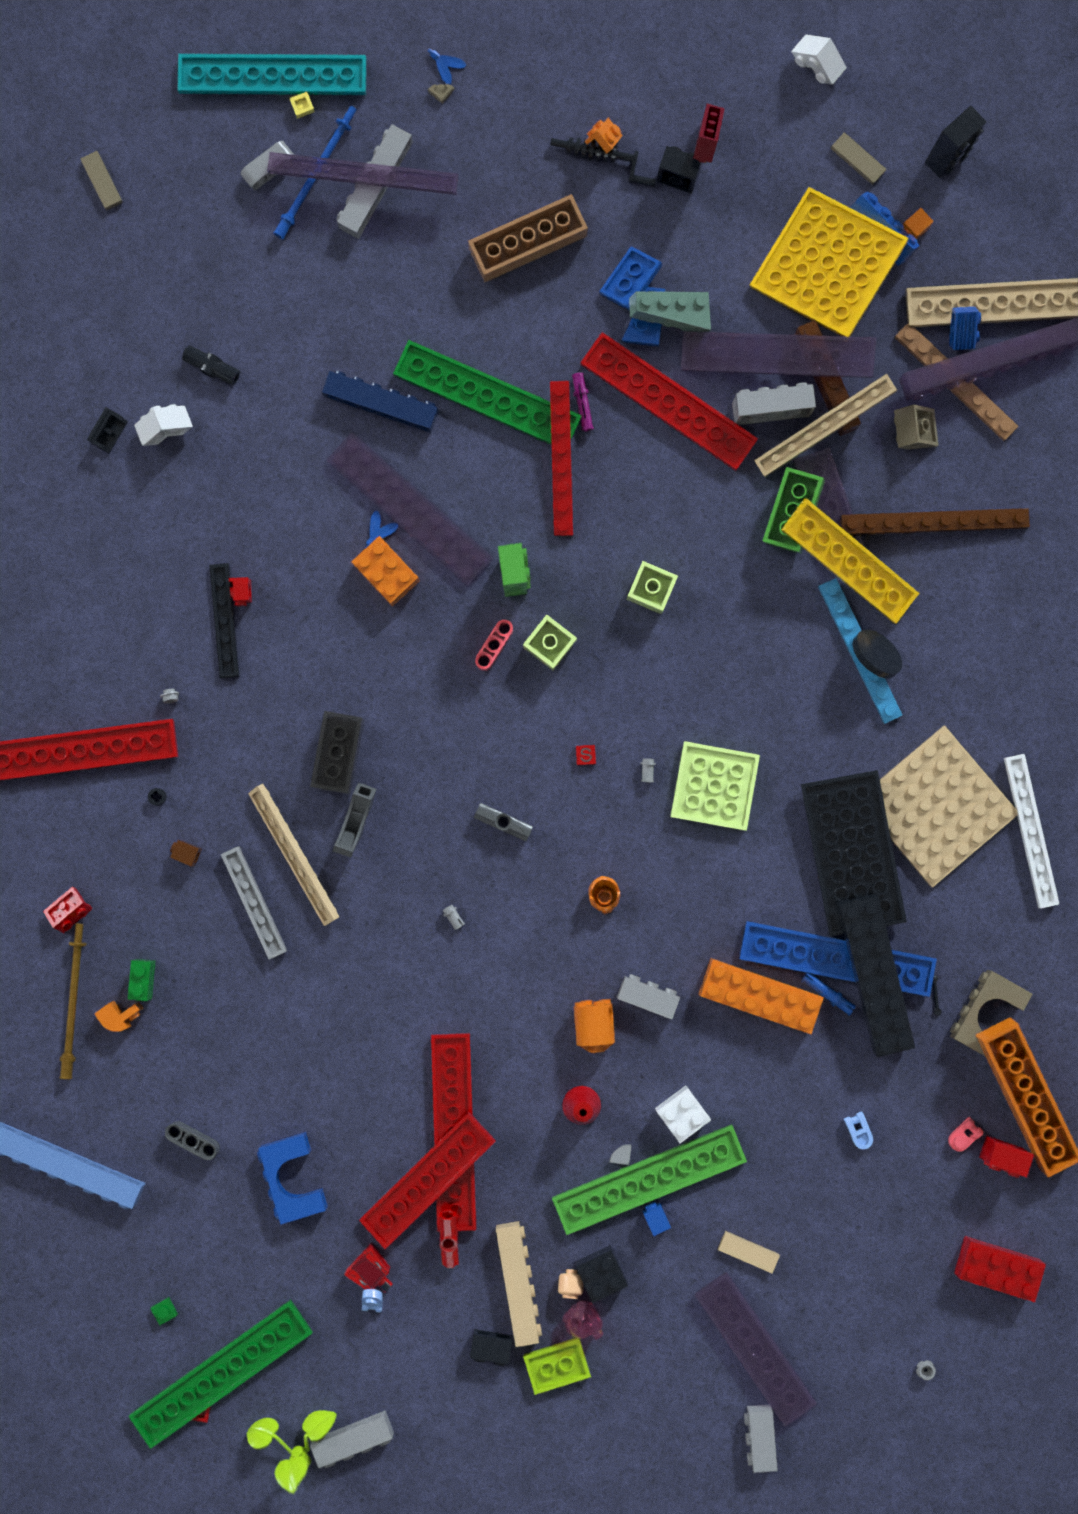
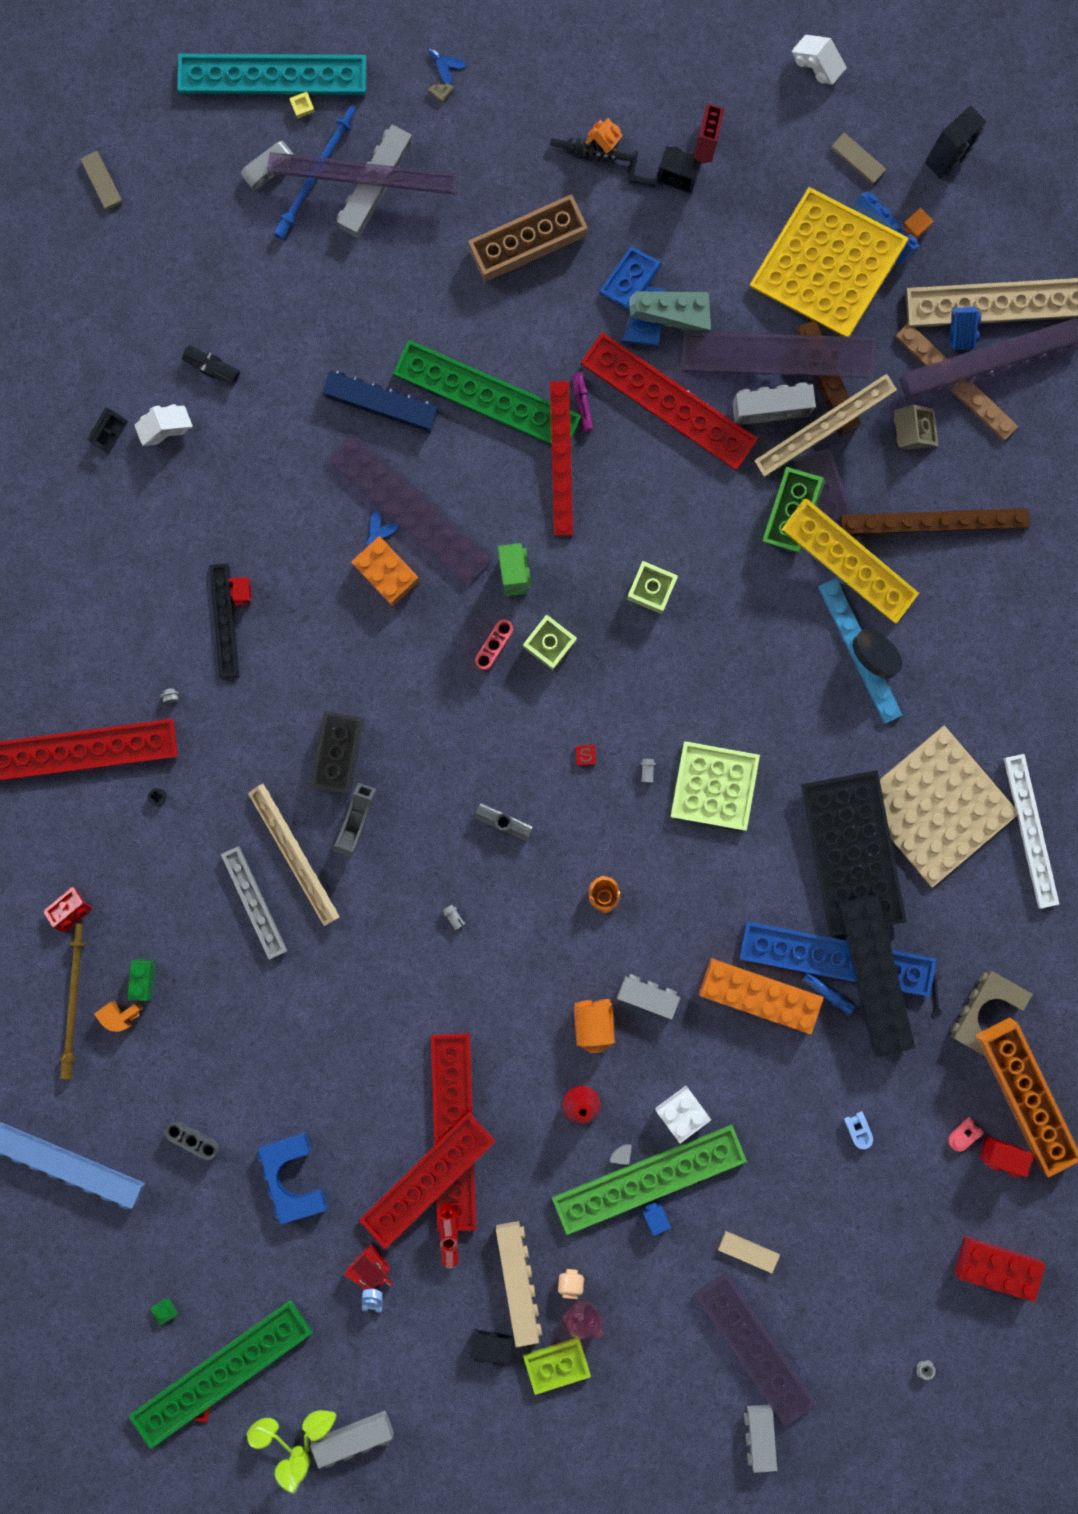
reddish brown brick [170,840,202,867] -> none
black brick [575,1245,628,1303] -> none

